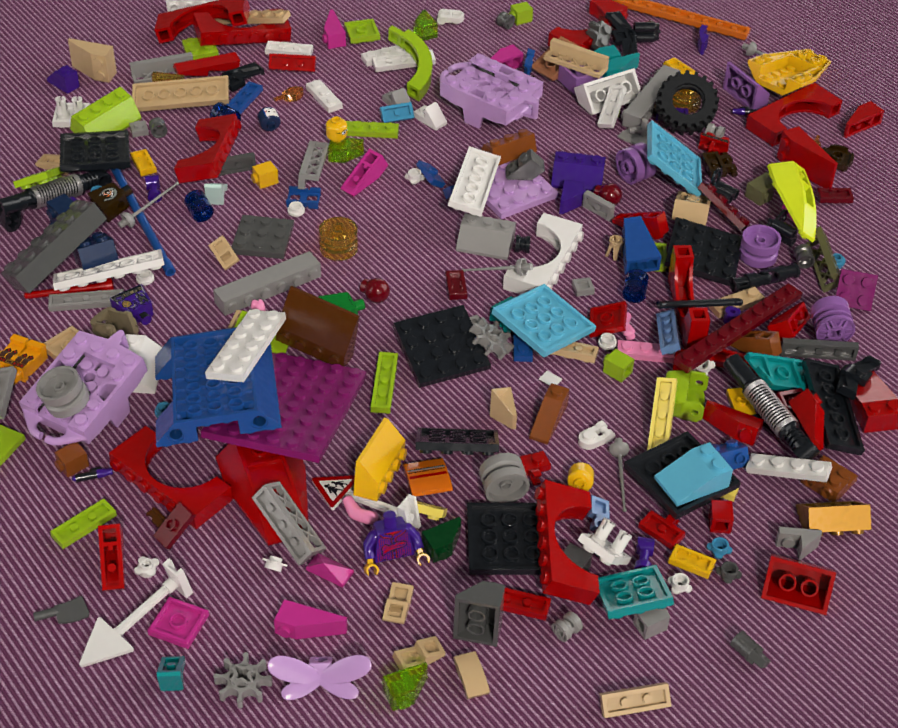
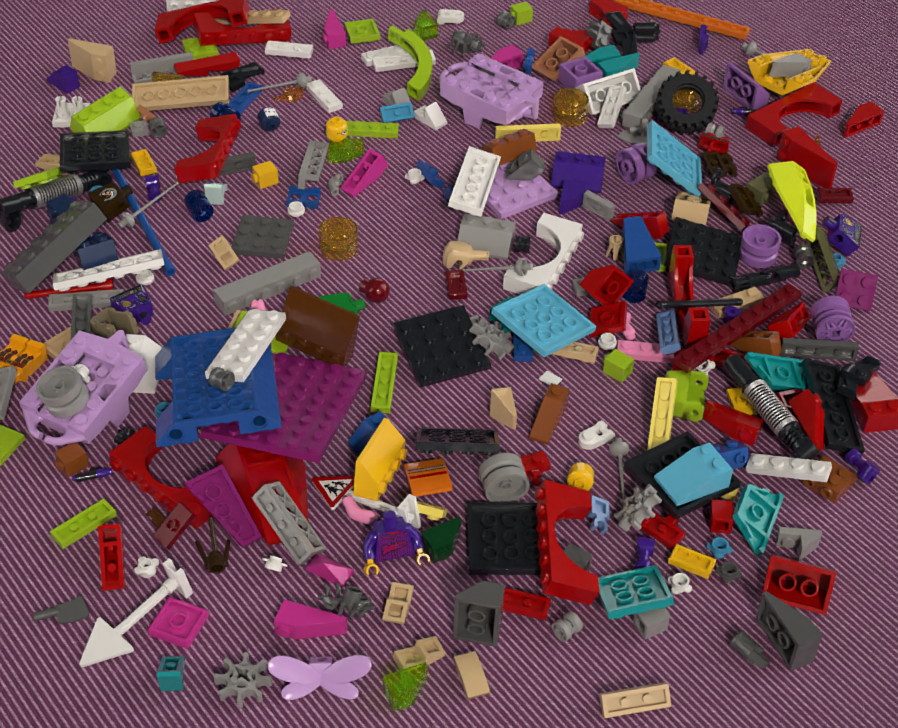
red plate [268,53,316,73] -> none
tan fence [543,38,609,79] -> none
white plate [578,518,632,566] -> none
dark red piece [594,183,622,205] -> none
slope [796,501,871,536] -> none
dark brown plate [822,144,854,172] -> none
none -> dark grey plate [71,294,92,340]
none -> white plate [71,364,90,383]
none -> black plate [114,427,135,444]
none -> nougat plate [136,105,156,122]
none -> magenta wing [184,464,262,549]
none -> dark brown plant [195,517,231,573]
none -> dark grey wheel [209,367,235,391]
none -> light grey sword [247,72,312,93]
none -> dark grey animal [318,583,376,618]
none -> light grey arm [328,173,344,196]
none -> blue slope [348,411,392,456]
none -> tan piece [442,241,489,269]
none -> dark grey animal [446,30,486,57]
none -> light yellow plate [495,124,561,142]
none -> clear yellow wheel [552,88,589,127]
none -> red slope [579,264,634,305]
none -> light grey gear [614,484,662,532]
none -> dark brown plate [727,183,763,217]
none -> teal wing [732,484,784,556]
none -> dark grey slope [756,591,822,671]
none -> light grey slope [769,53,812,77]
none -> dark purple torso [822,214,862,257]
none -> dark purple leg [845,449,880,484]

